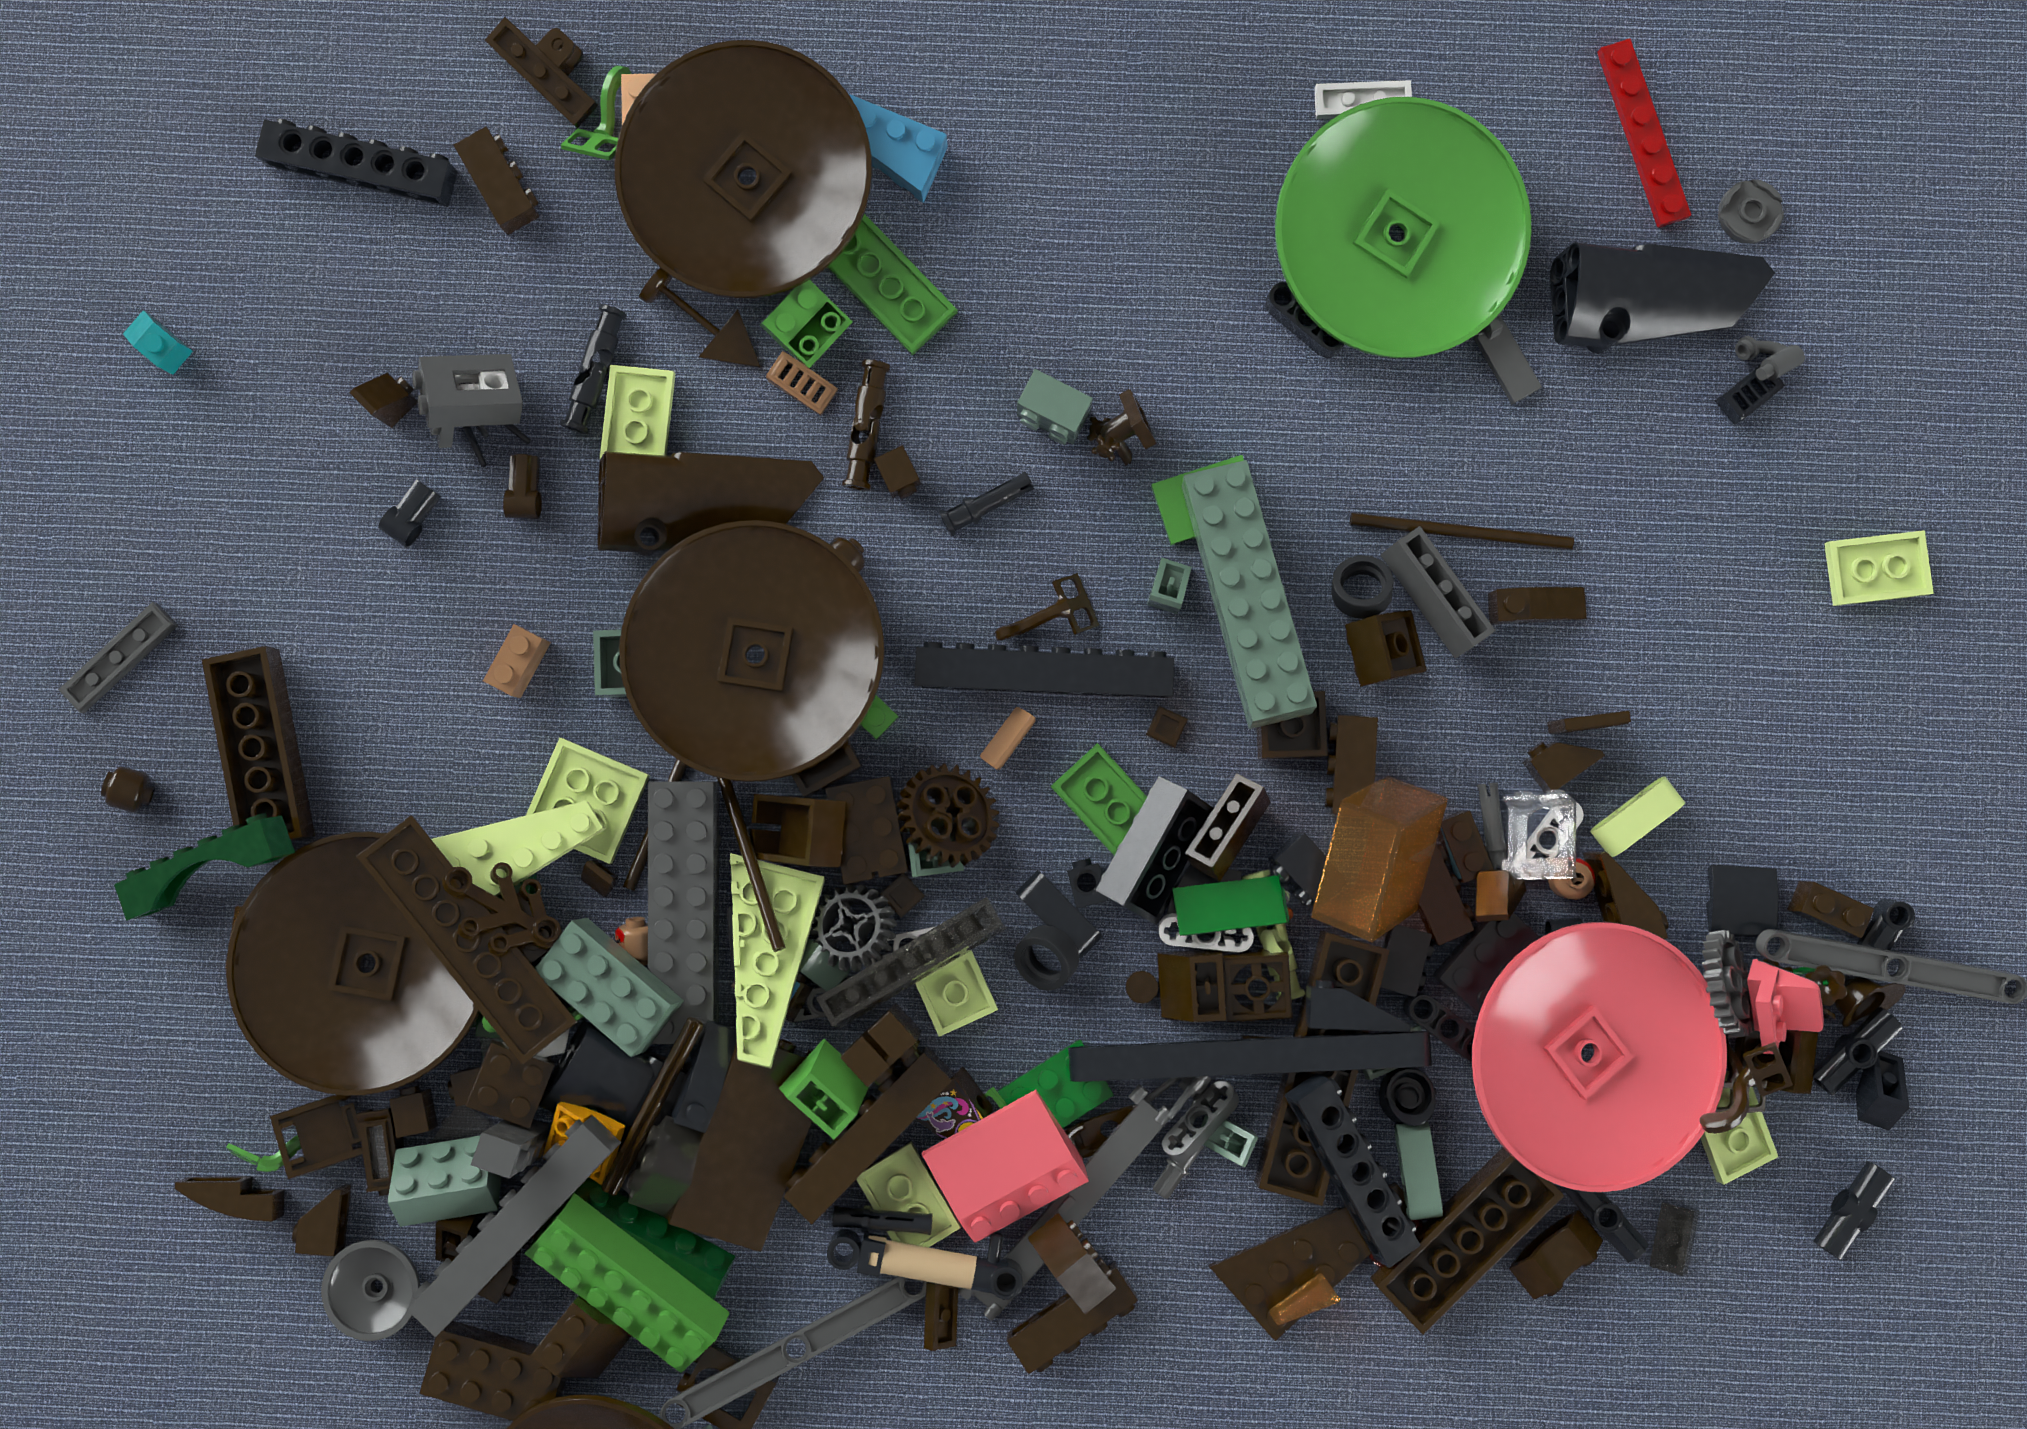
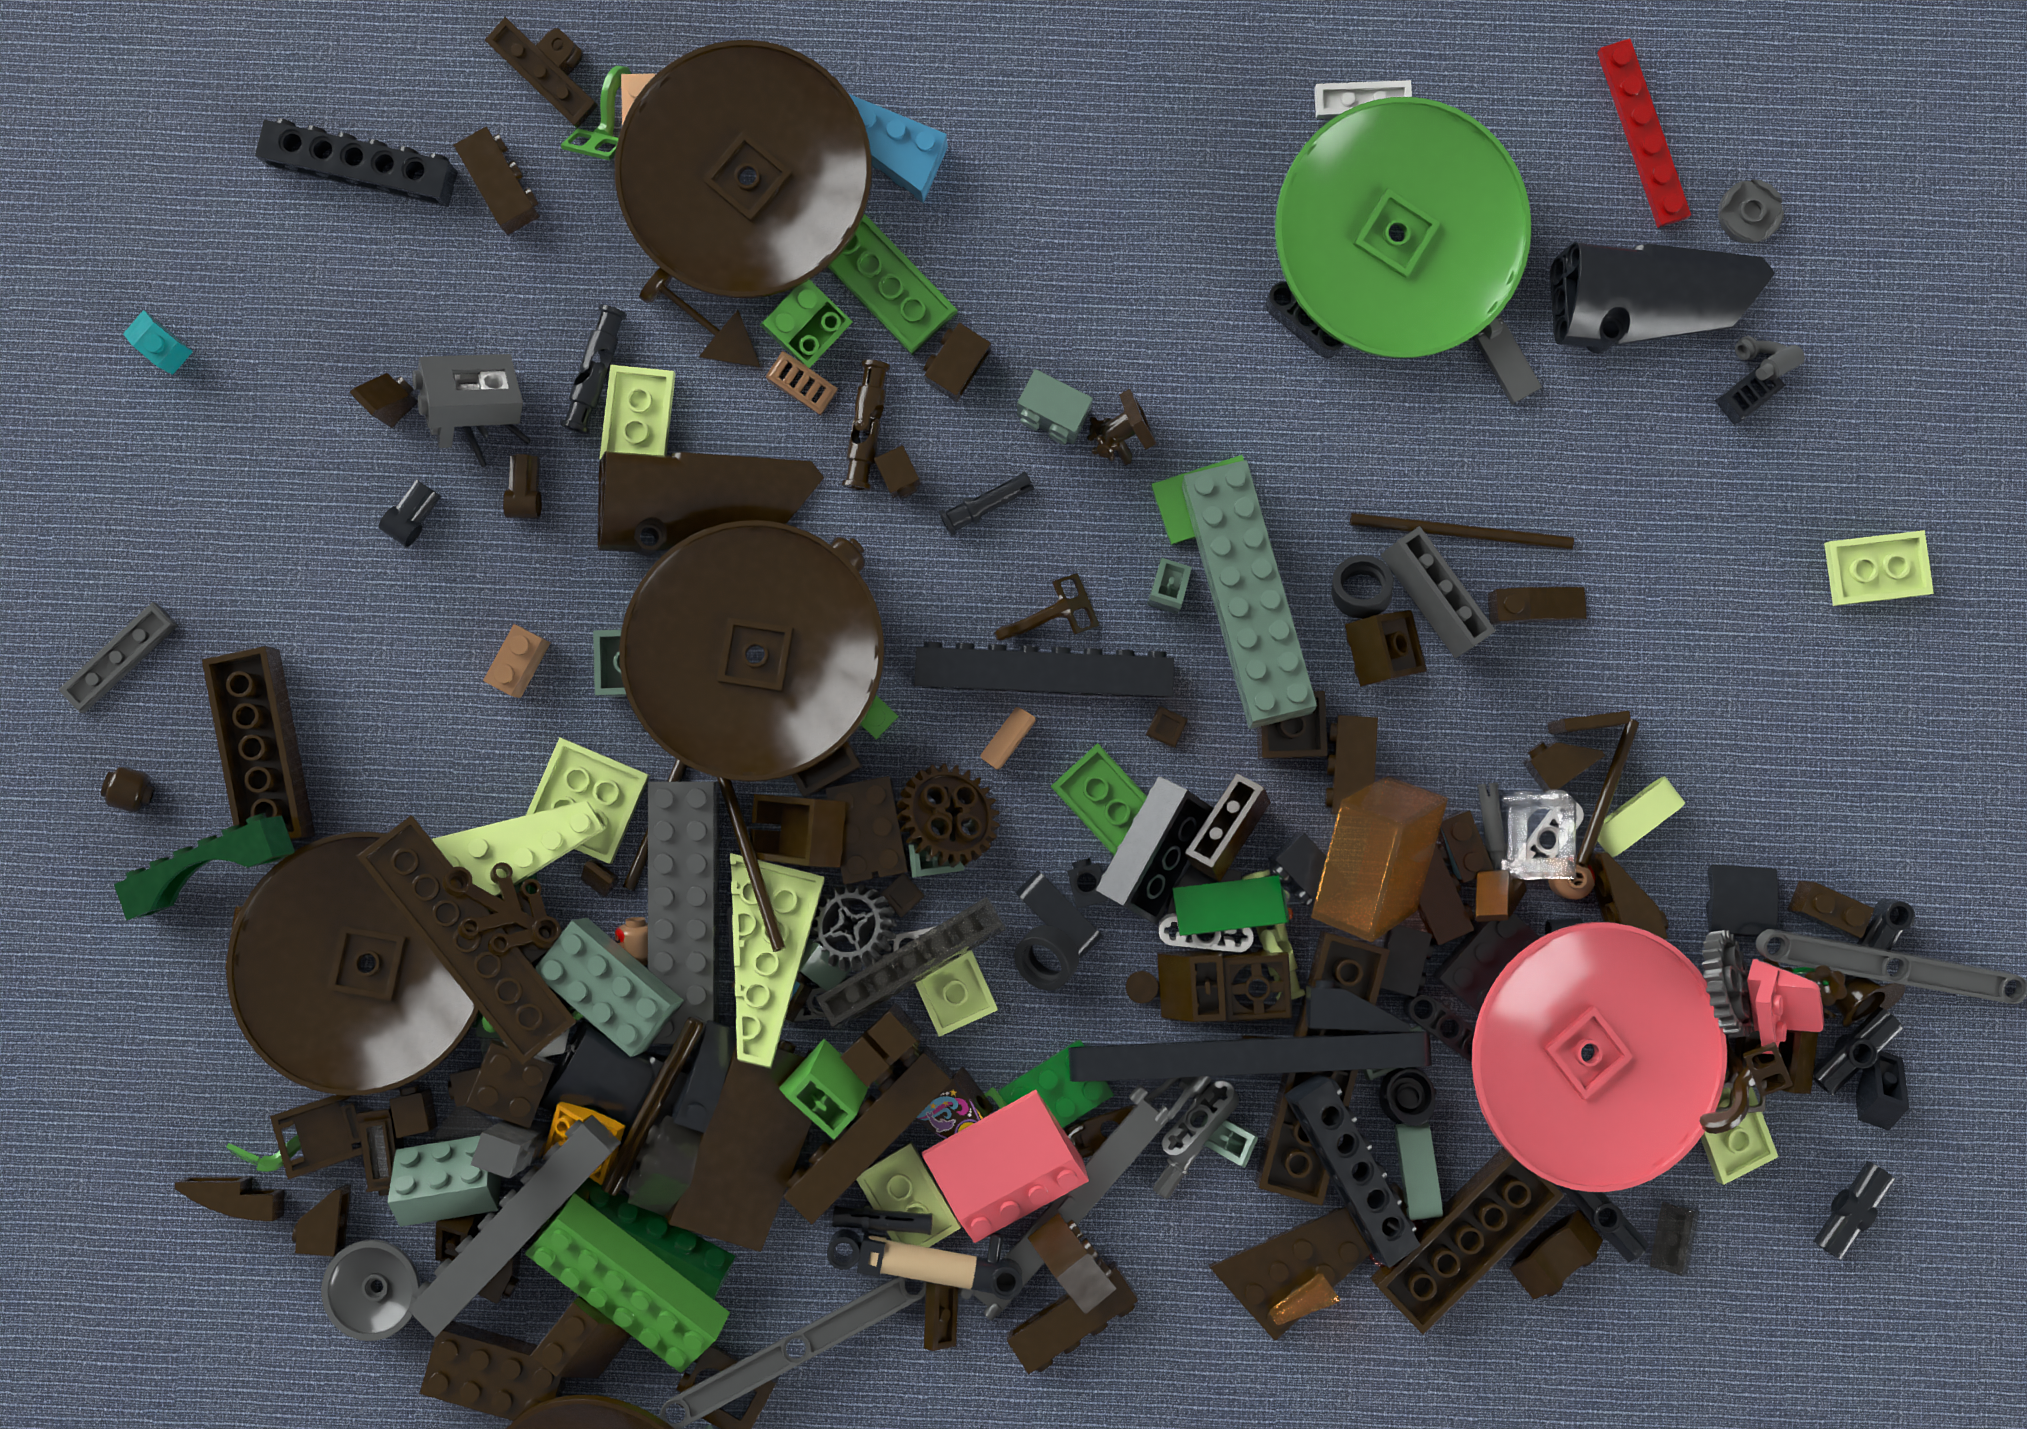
none -> dark brown brick [923,322,992,402]
none -> dark brown piece [1575,719,1639,867]

